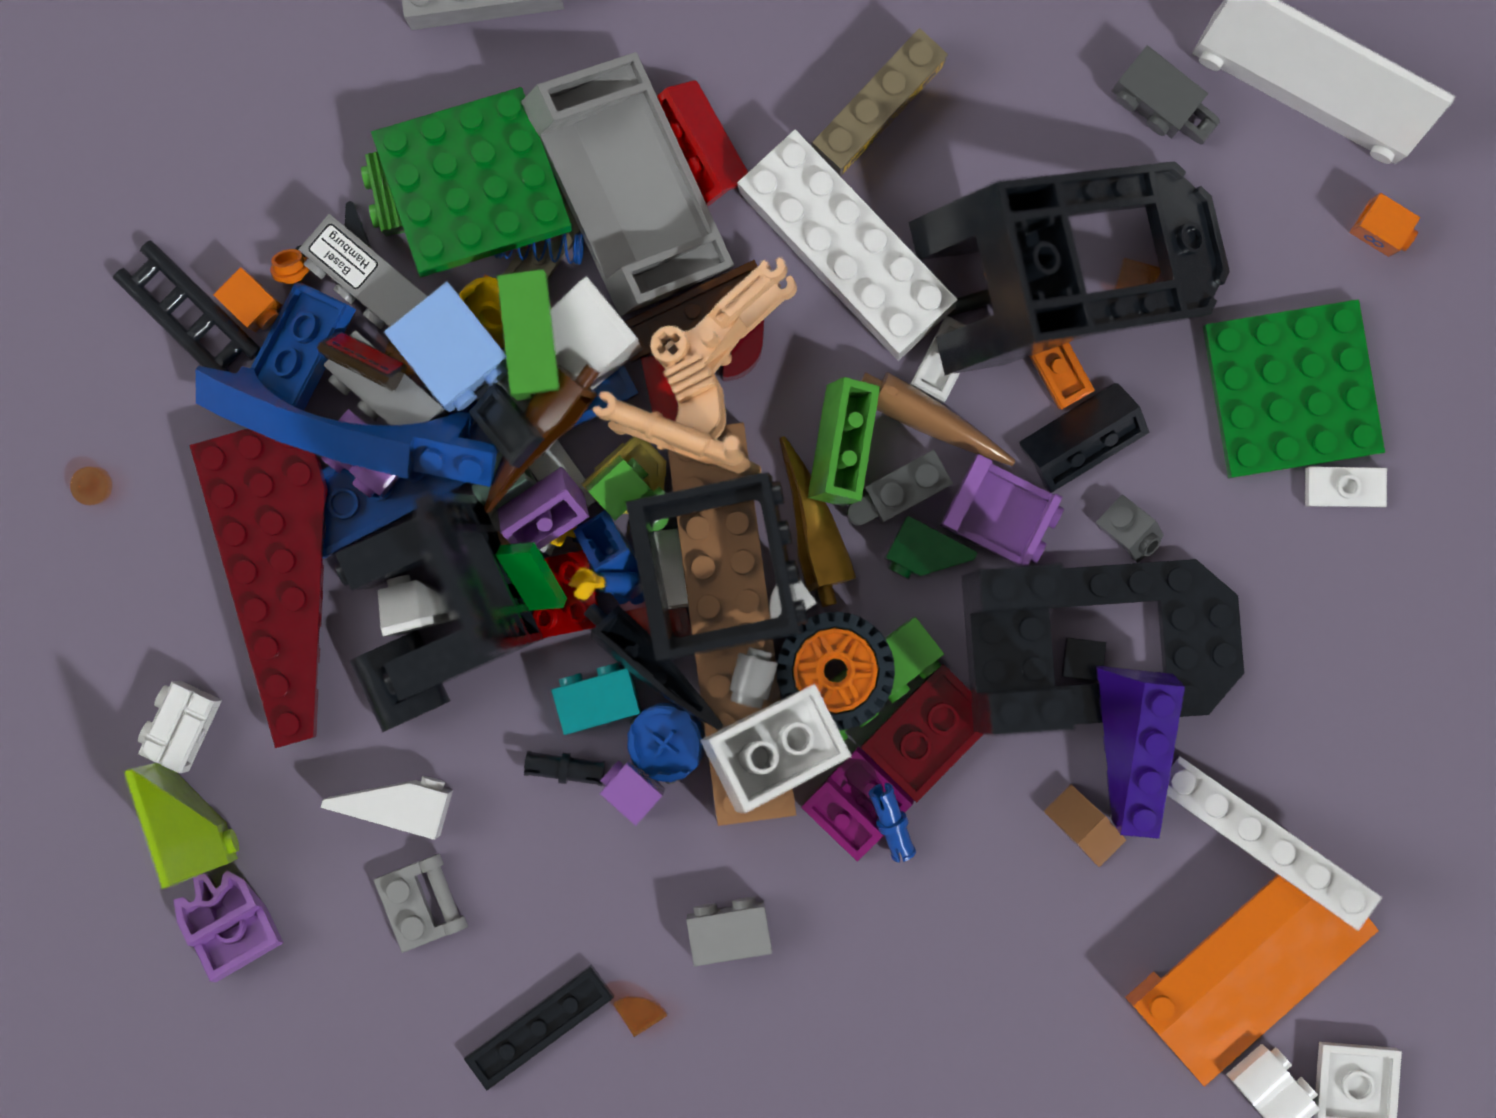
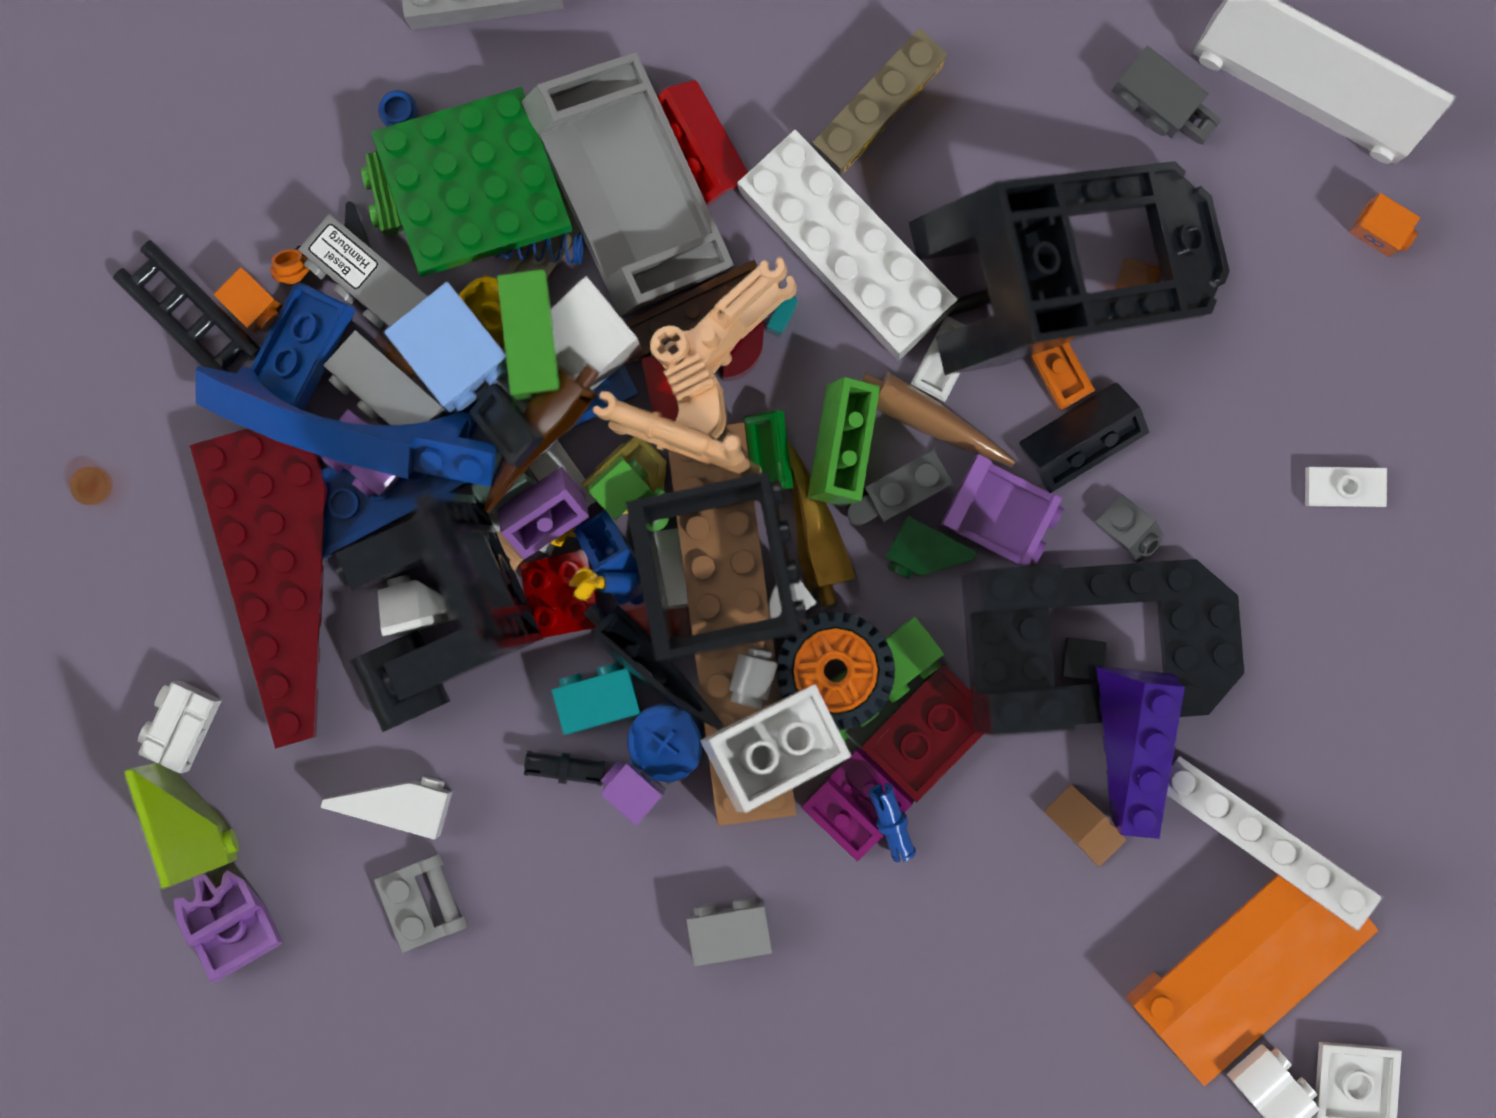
slope [316,332,407,391] -> none
black tile [464,964,614,1091] -> none
green tile [496,542,567,611] -> none
clear orange tile [613,996,668,1037] -> none
green plate [1202,299,1385,479] -> none
none -> blue plate [378,90,418,126]
none -> green tile [744,410,793,490]
none -> teal tile [767,296,798,338]

